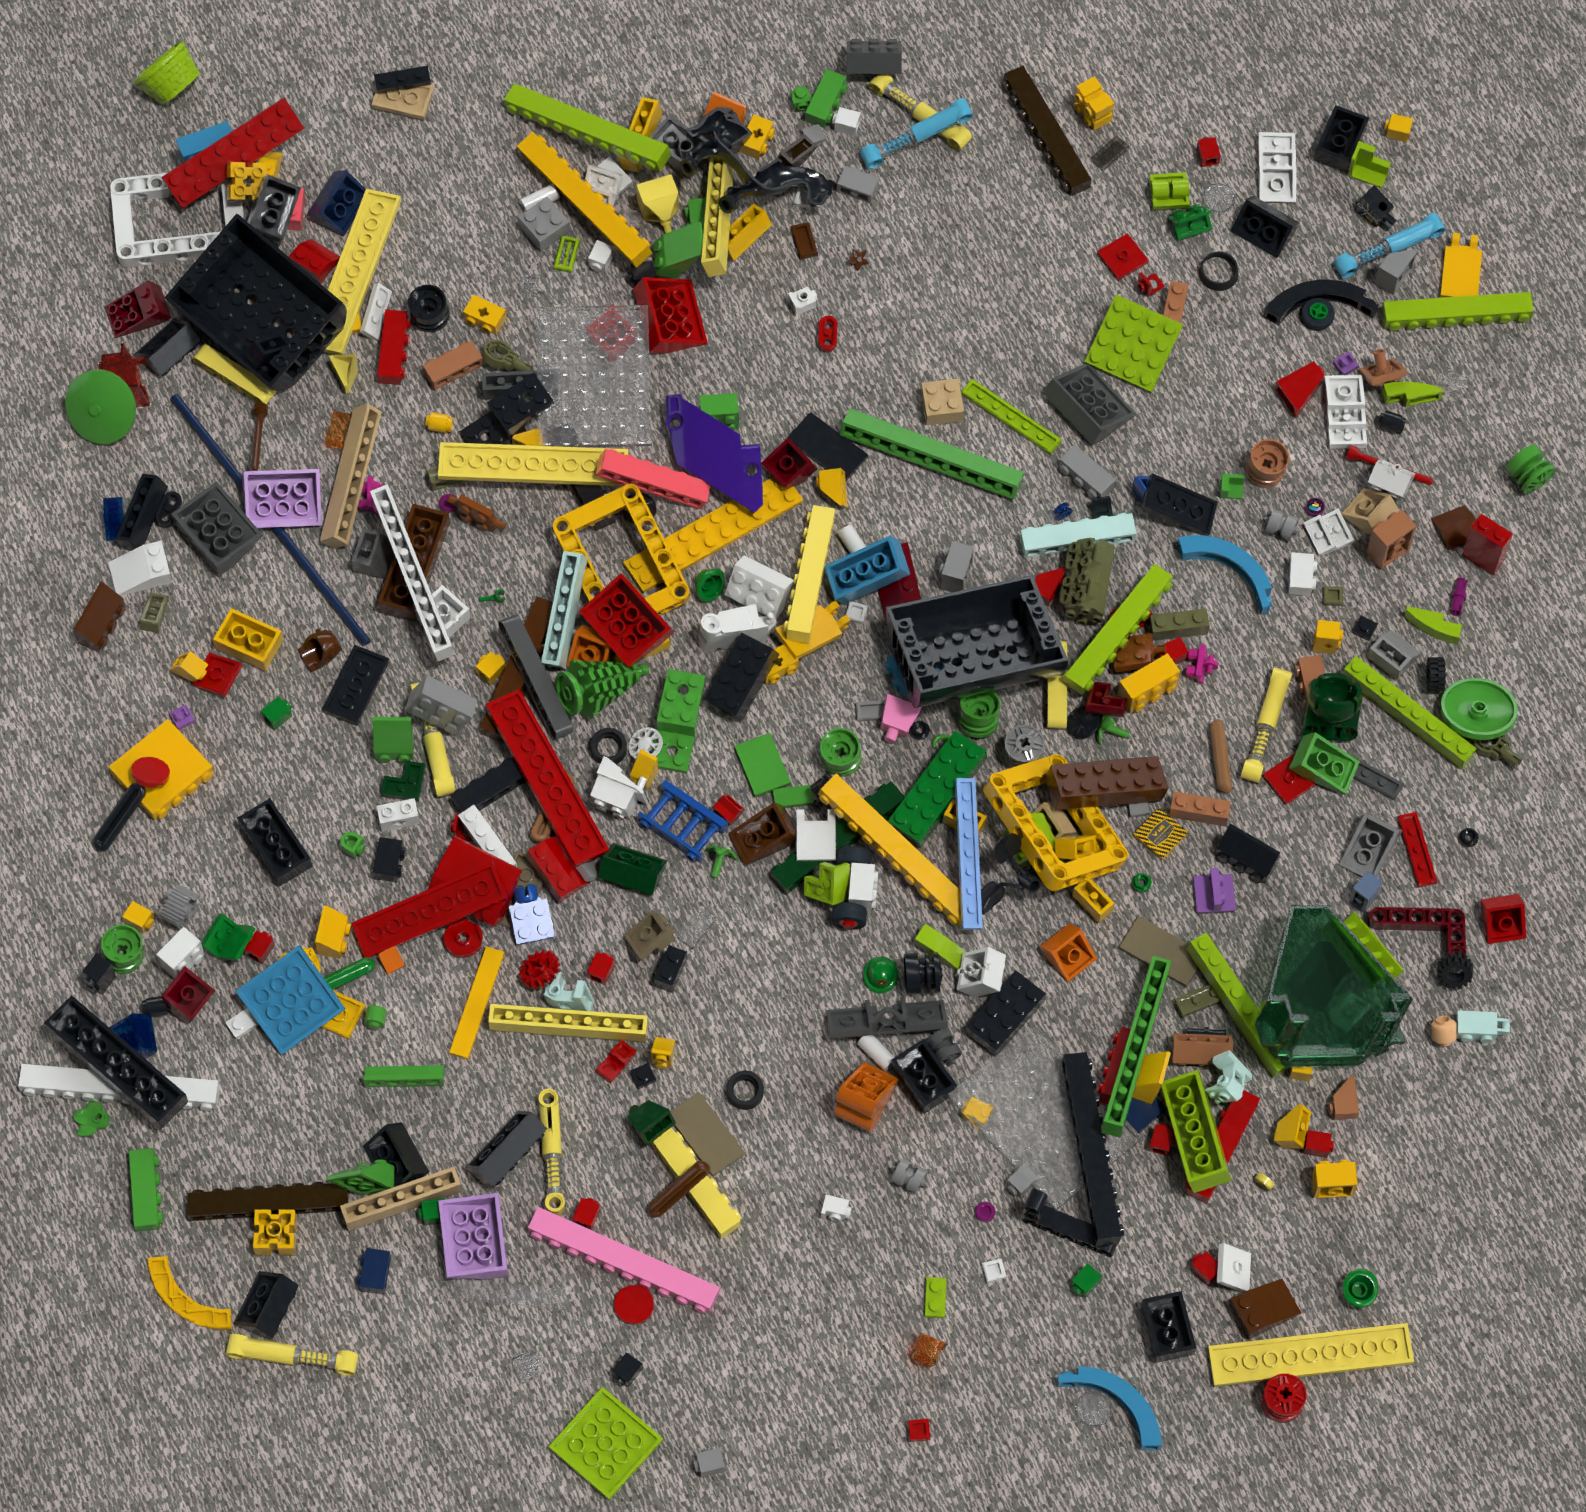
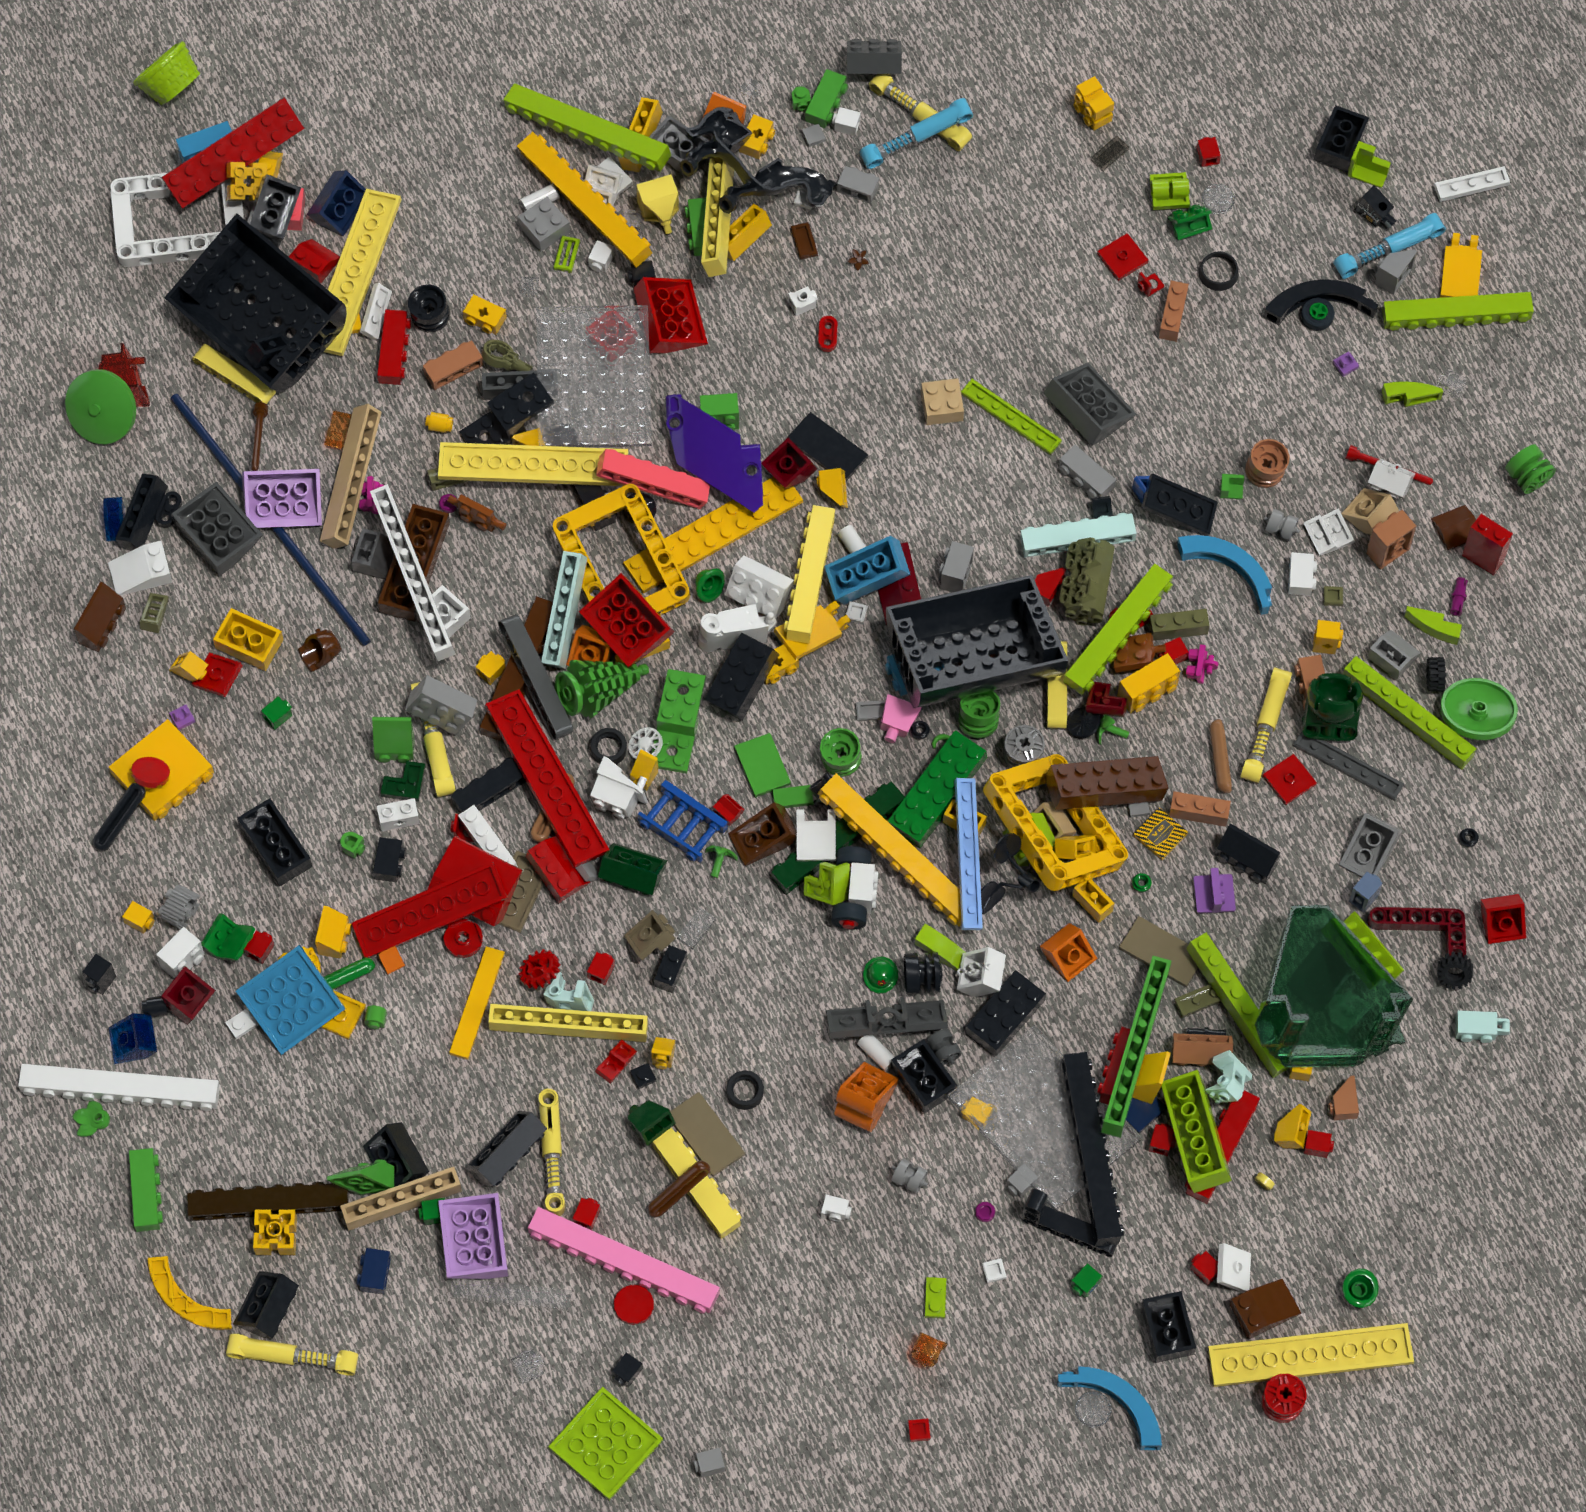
black brick [44,995,188,1130] -> none
bright green wheel [101,924,143,974] -> none
dark red slope [105,280,171,338] -> none
black slope [133,319,202,376] -> none
black plate [322,645,390,726] -> none
light yellow slope [329,354,358,394] -> none
bright green fence [363,1065,444,1087] -> none
tan plate [371,85,435,120] -> none
black plate [374,66,431,94] -> none
green hand [478,589,505,603] -> none
plate [508,884,555,945] -> none
bright green slope [653,222,703,279] -> none
dark brown slope [778,134,817,167] -> none
bright green brick [840,408,1025,499] -> none
dark brown brick [1002,65,1092,196] -> none
clear blue bush [1054,502,1073,520] -> none
lime plate [1084,294,1184,392] -> none
black slope [1231,196,1300,258] -> none
white slope [1258,132,1296,203] -> none
red slope [1275,361,1324,418] -> none
bright green slope [1289,732,1360,795] -> none
tile [1306,498,1325,517] -> none
yellow brick [1311,1160,1358,1198] -> none
white slope [1325,375,1367,449] -> none
black plate [1352,615,1378,641] -> none
nougat plate [1359,349,1407,386] -> none
black brick [1378,410,1406,433] -> none
yellow brick [1384,114,1413,142] -> none
red tile [1397,812,1437,888] -> none
light nougat head [1431,1016,1457,1046] -> none
olive pin [1472,735,1523,768] -> none
none -> white plate [1434,166,1510,202]

